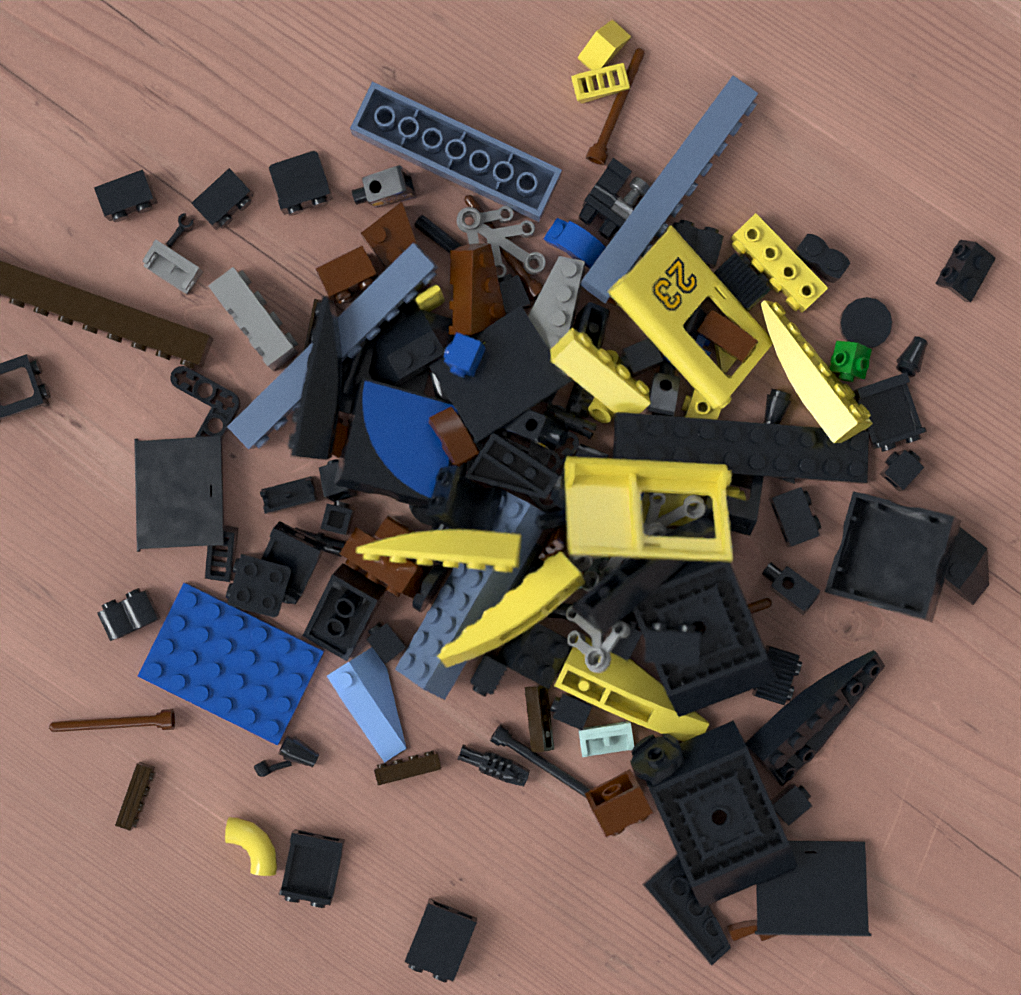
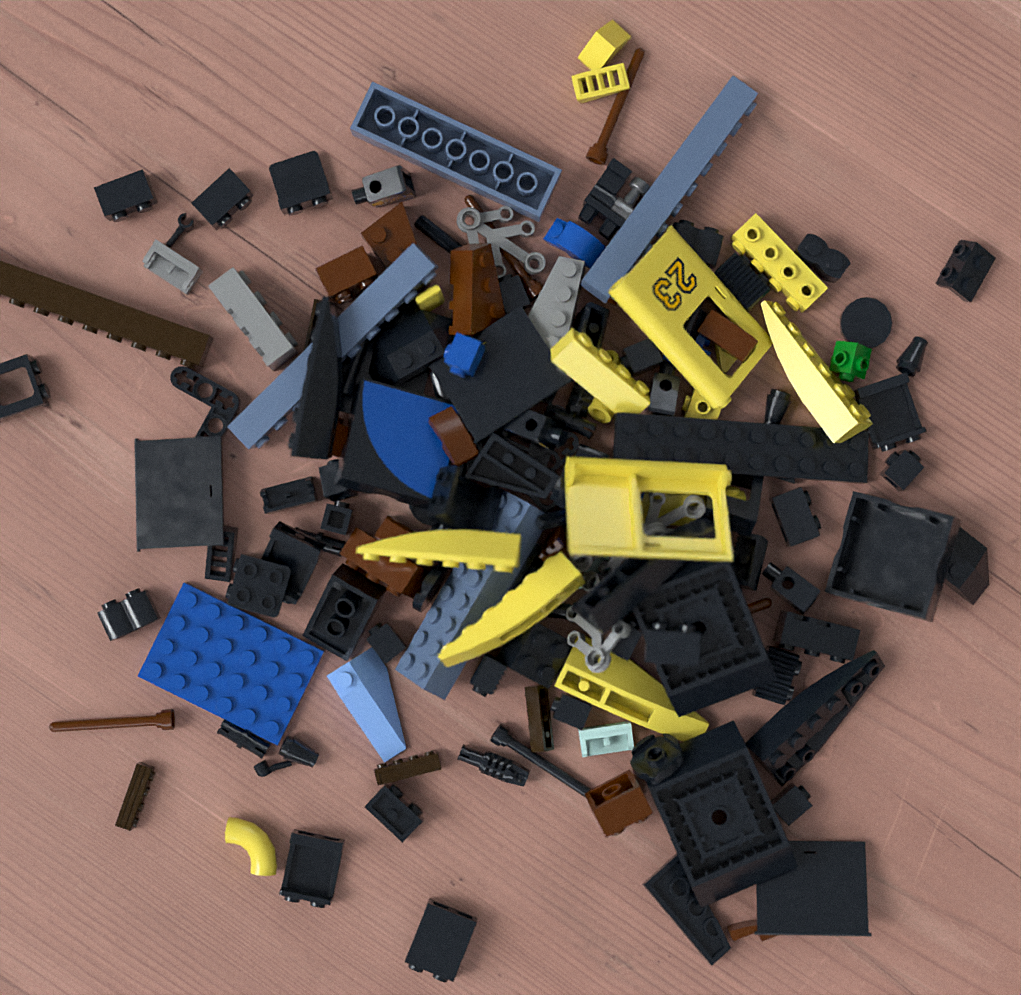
none -> black pin [217,719,270,759]
none -> black bracket [364,784,424,843]
none -> black brick [731,533,768,591]
none -> black wedge [773,610,861,664]

